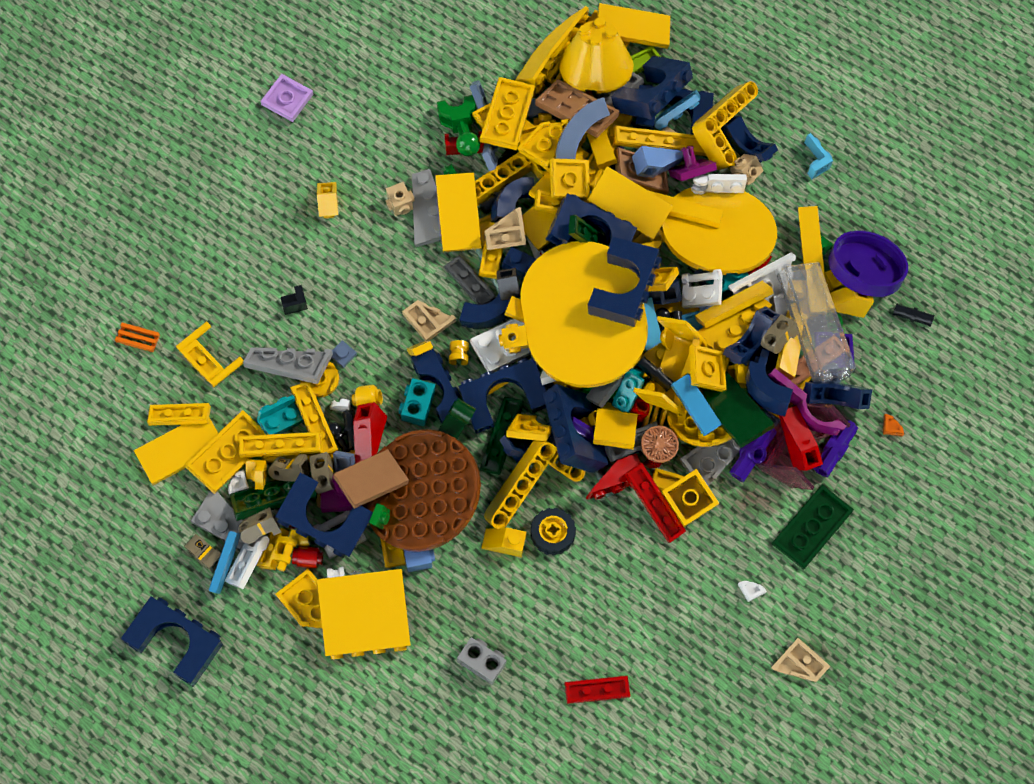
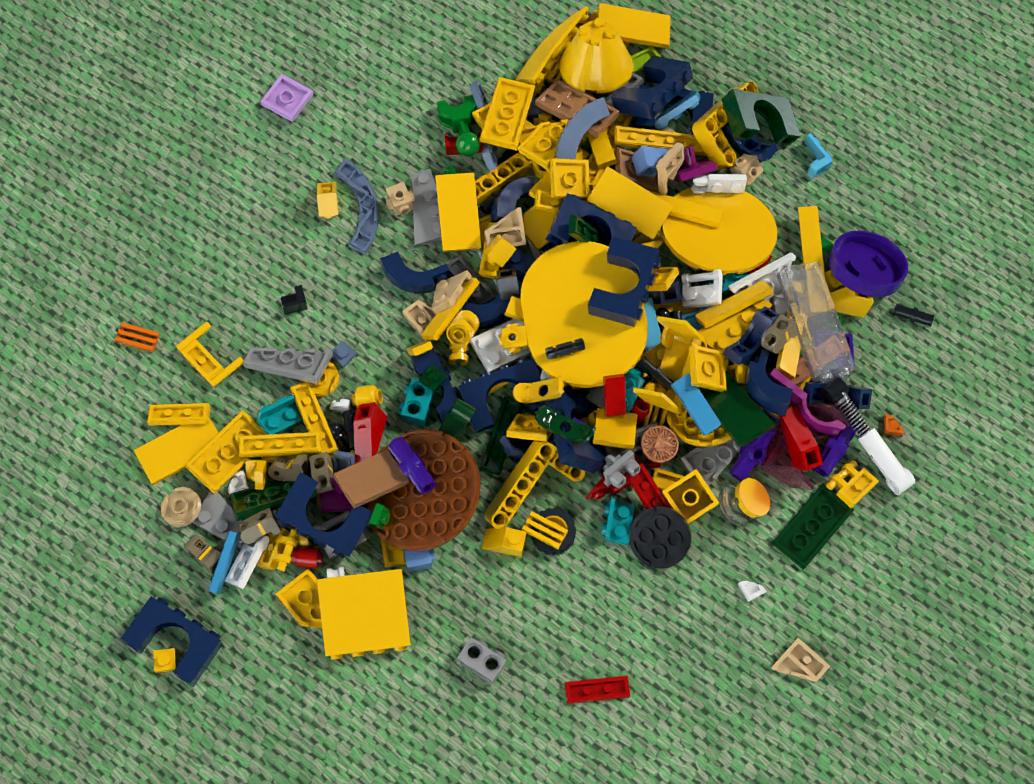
none -> yellow plate [153,648,177,673]
none -> tan tile [161,487,201,528]
none -> sand blue tile [335,158,379,255]
none -> dark blue arch [380,252,450,294]
none -> dark purple piece [388,436,437,494]
none -> dark green tile [419,364,447,393]
none -> yellow tile [421,278,480,340]
none -> tan wing [431,270,472,314]
none -> yellow wheel [446,310,480,346]
none -> yellow brick [484,234,517,267]
none -> yellow piece [513,376,565,403]
none -> yellow tile [522,511,568,549]
none -> dark green piece [536,406,596,444]
none -> black axle [545,338,585,360]
none -> teal bracket [601,497,635,545]
none -> red tile [603,374,626,417]
none -> light grey hips [603,450,640,489]
none -> black tile [630,506,692,569]
none -> tan wing [656,142,684,195]
none -> clear tile [718,485,751,525]
none -> dark green arch [721,89,801,146]
none -> yellow tile [735,478,770,518]
none -> piece [820,377,915,495]
none -> yellow plate [826,460,879,509]

